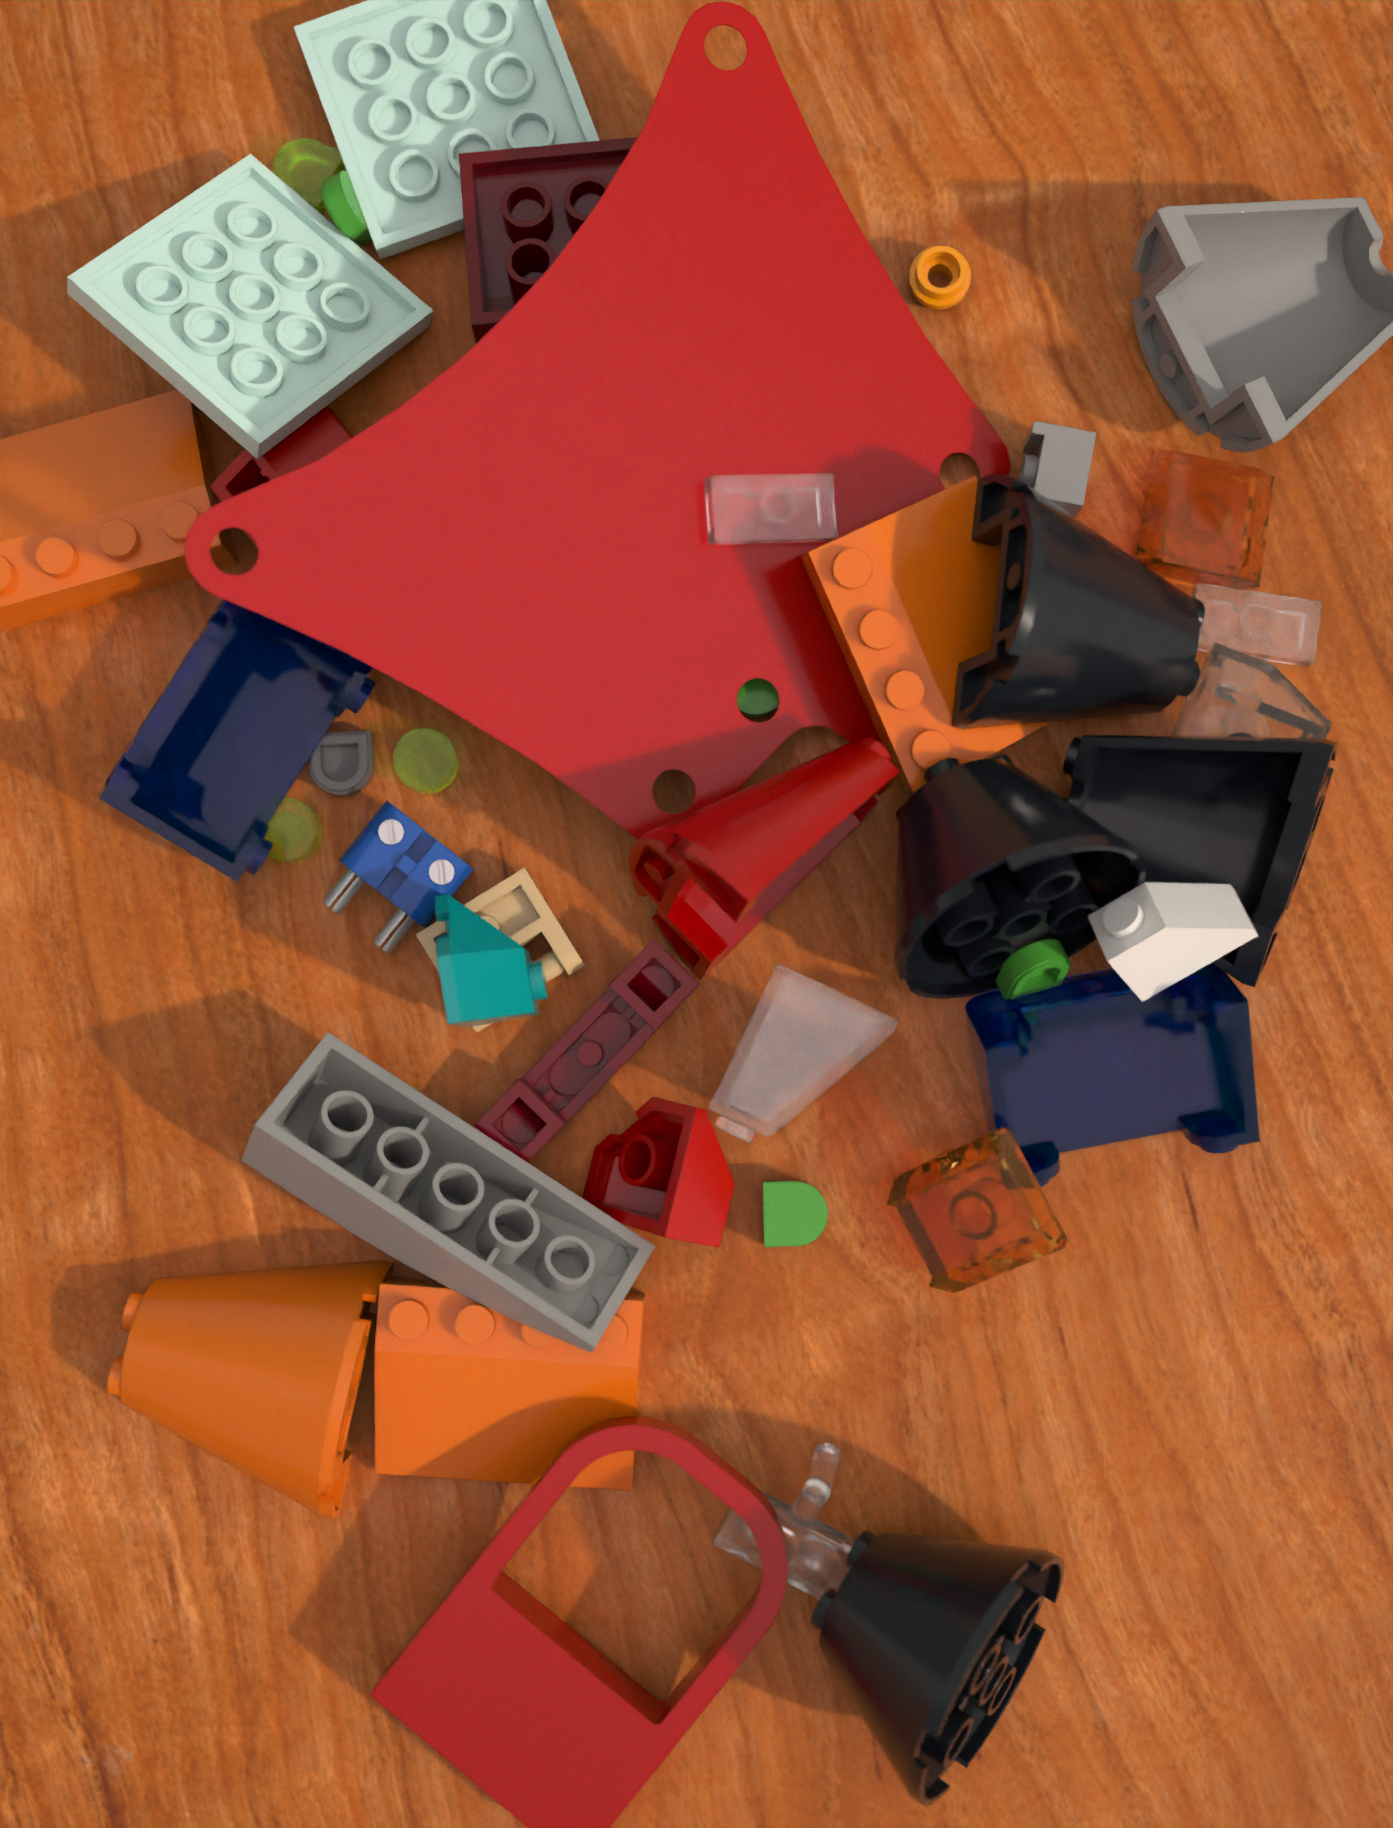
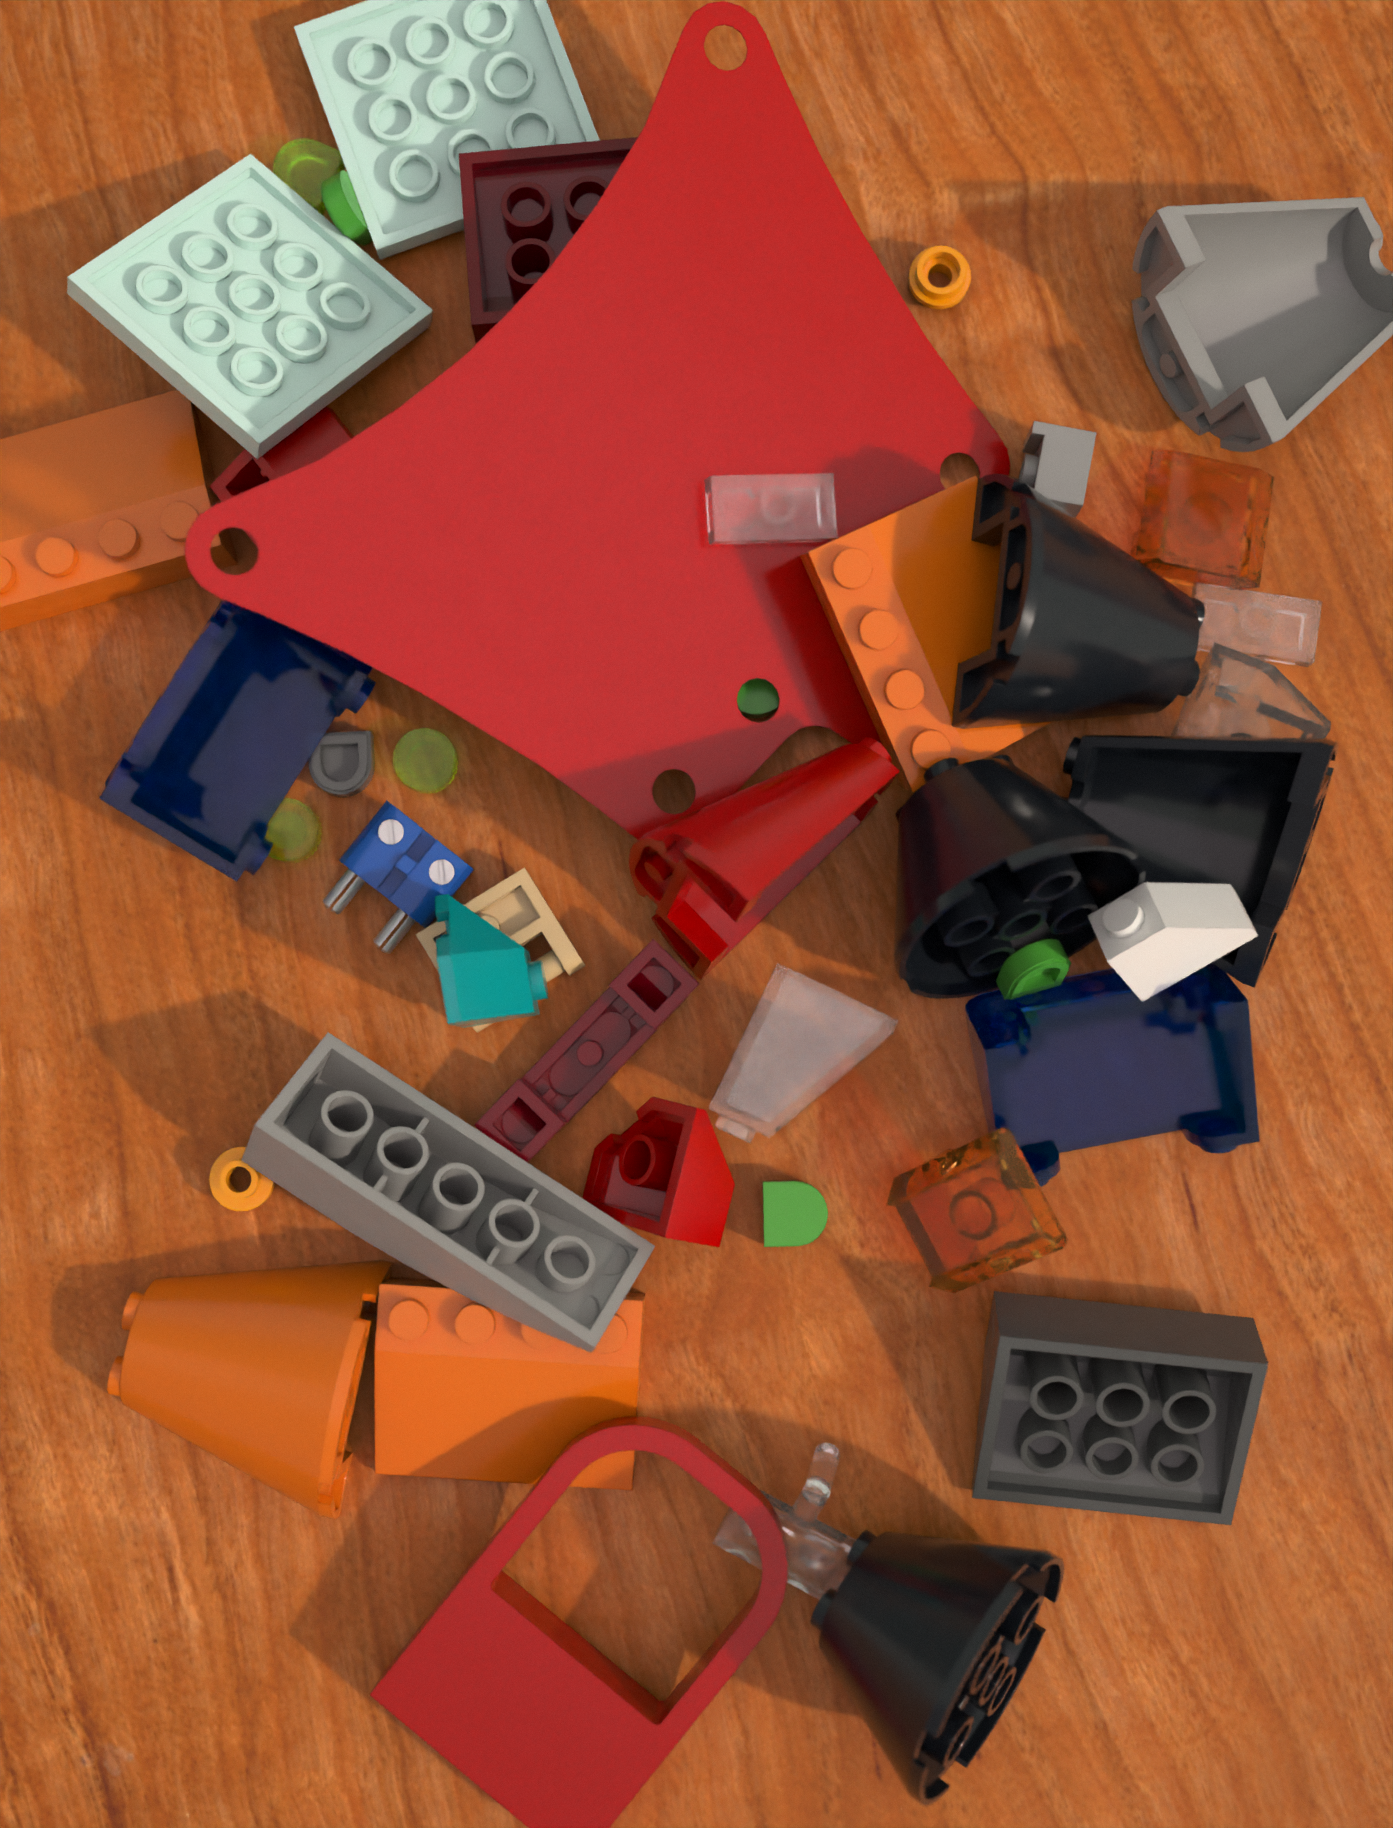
none -> light orange plate [209,1147,275,1211]
none -> dark grey slope [972,1291,1268,1525]

